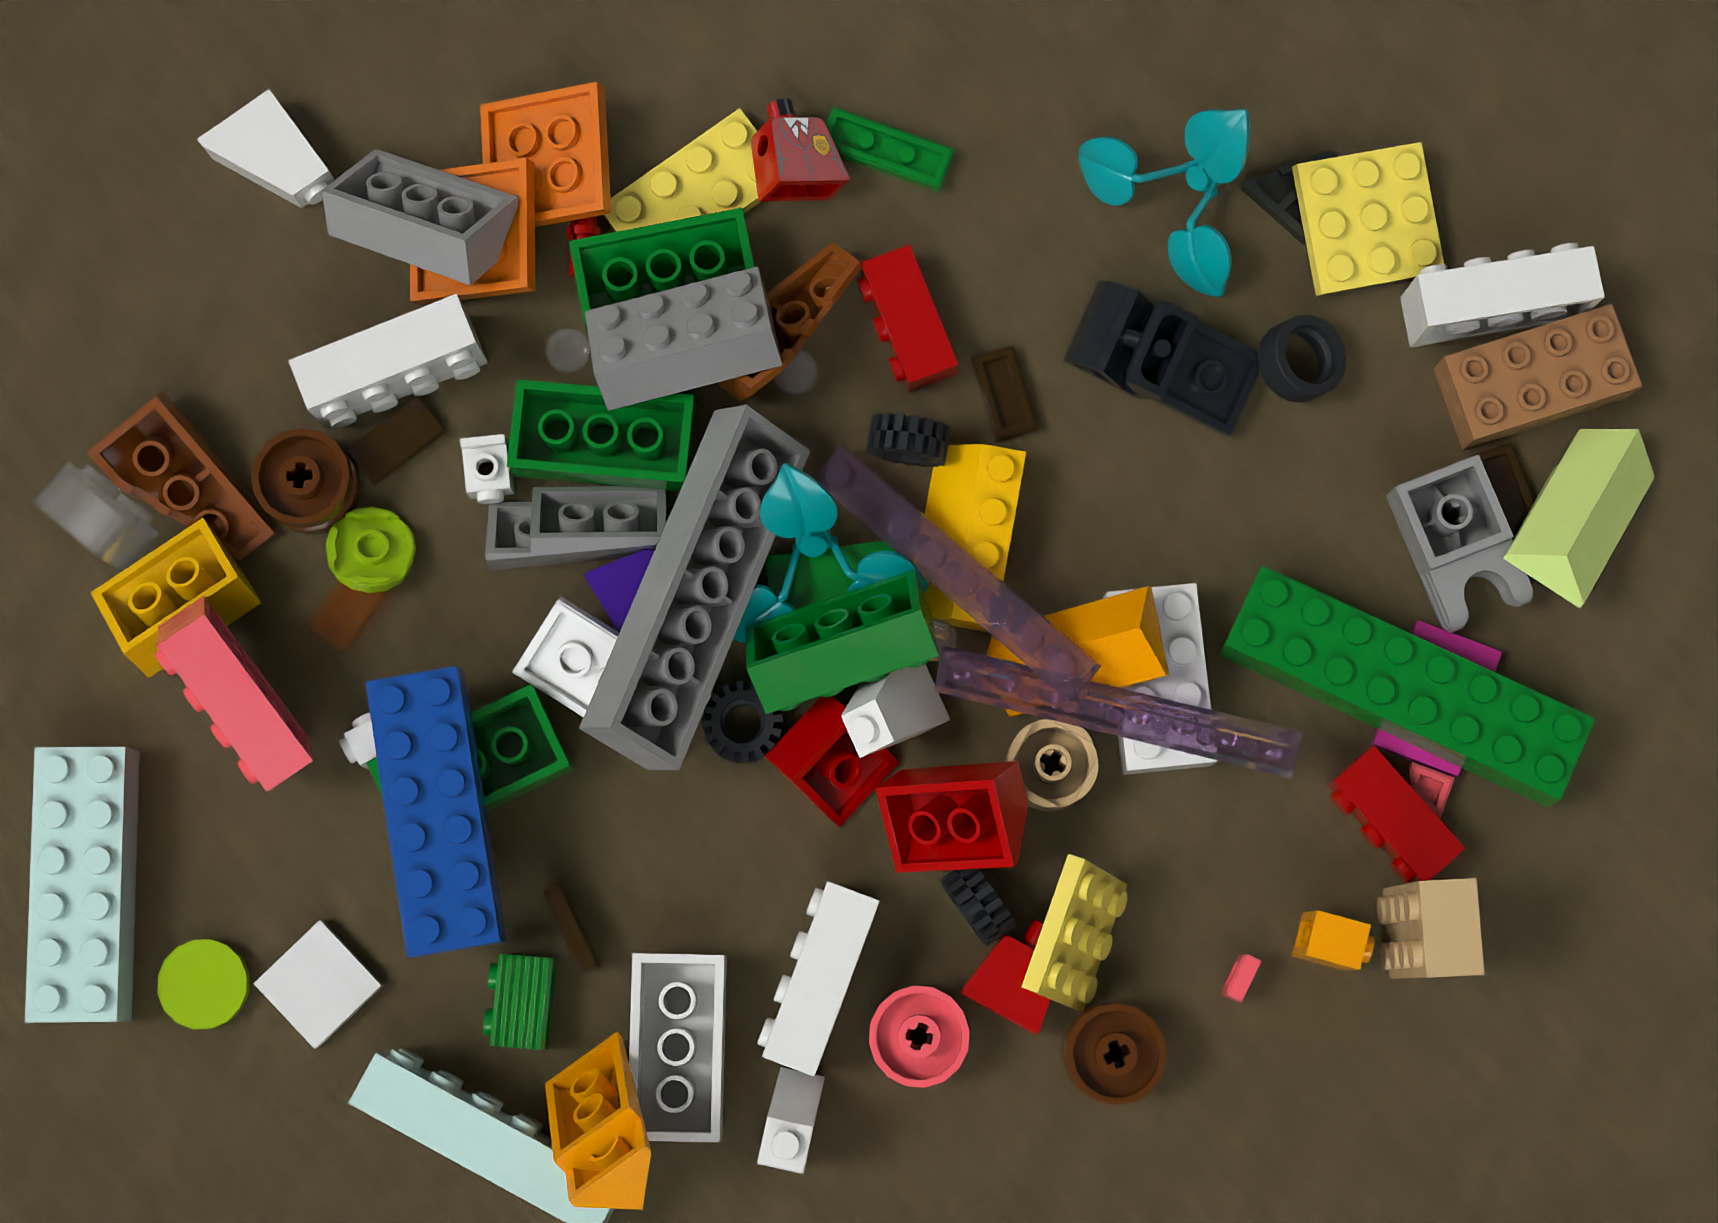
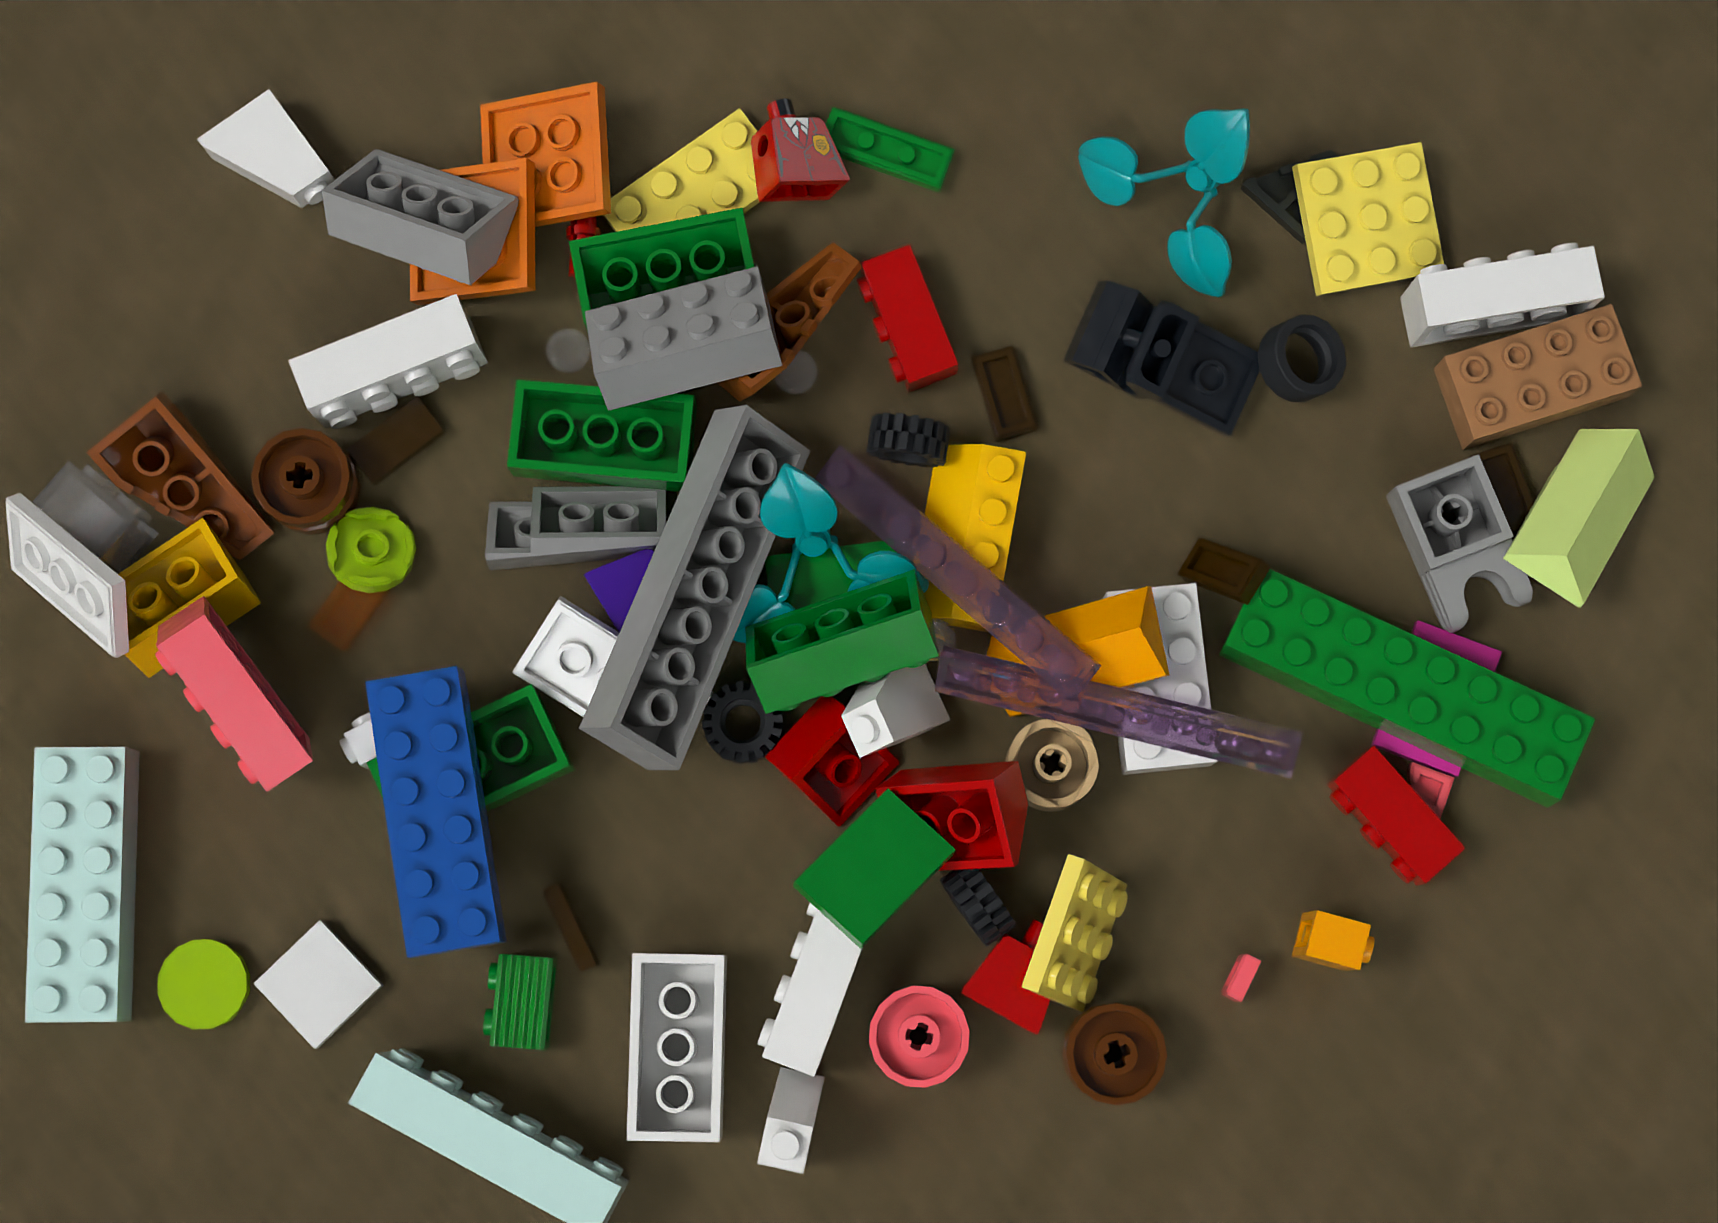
white brick [460,434,515,504] -> none
light orange slope [545,1031,651,1210] -> none
tan brick [1377,878,1485,979] -> none
none -> white tile [6,493,129,658]
none -> green tile [793,788,956,949]
none -> dark brown tile [1177,537,1271,605]

